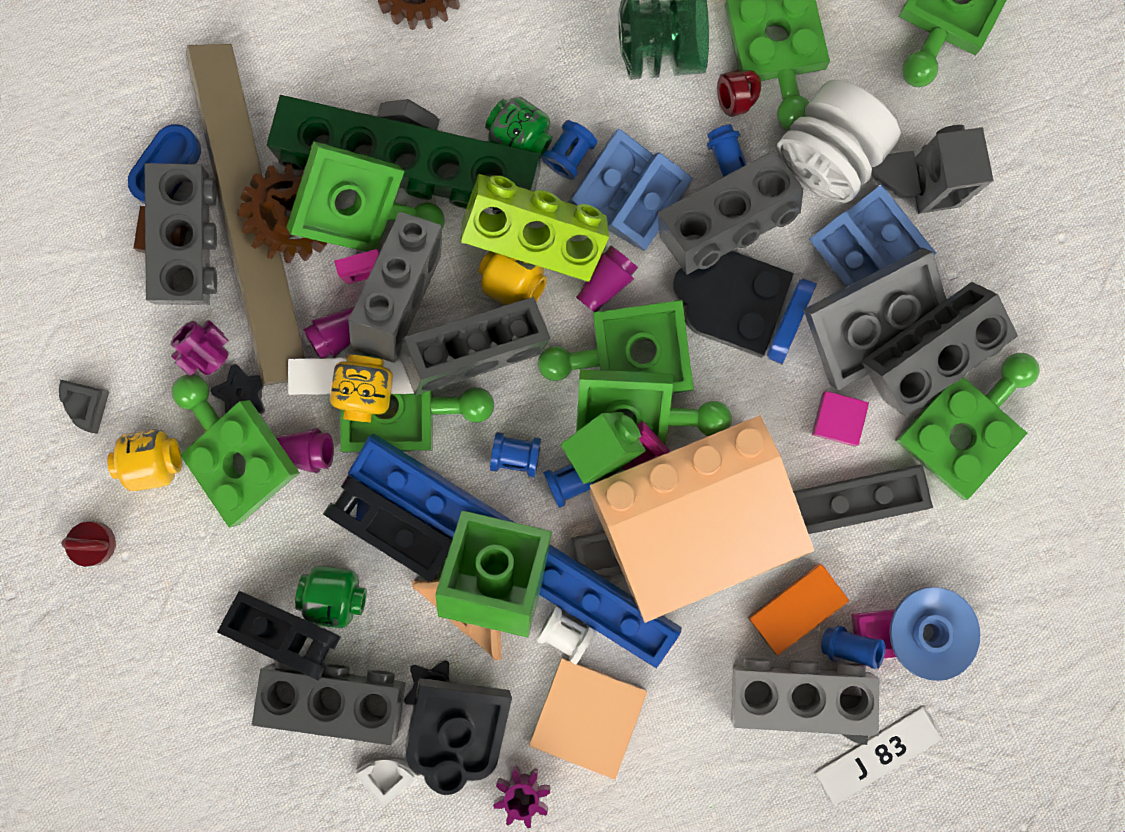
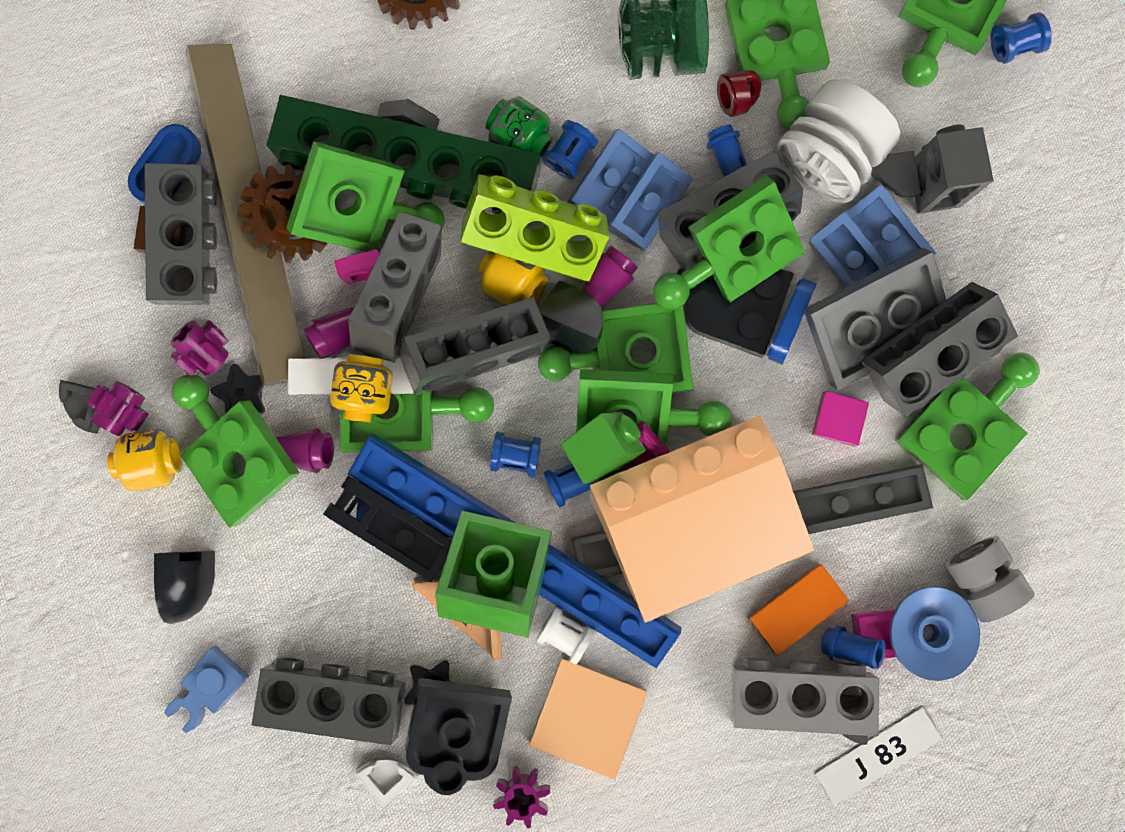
dark red tile [61,522,116,567] -> none
black plate [217,591,341,681] -> none
green head [295,565,367,629] -> none
none -> magenta gear [86,380,149,436]
none -> black brick [154,551,215,624]
none -> medium blue plate [164,646,249,733]
none -> black brick [539,280,603,353]
none -> bright green plate [653,176,806,309]
none -> light grey wheel [945,536,1035,622]
none -> blue bush [991,12,1052,64]

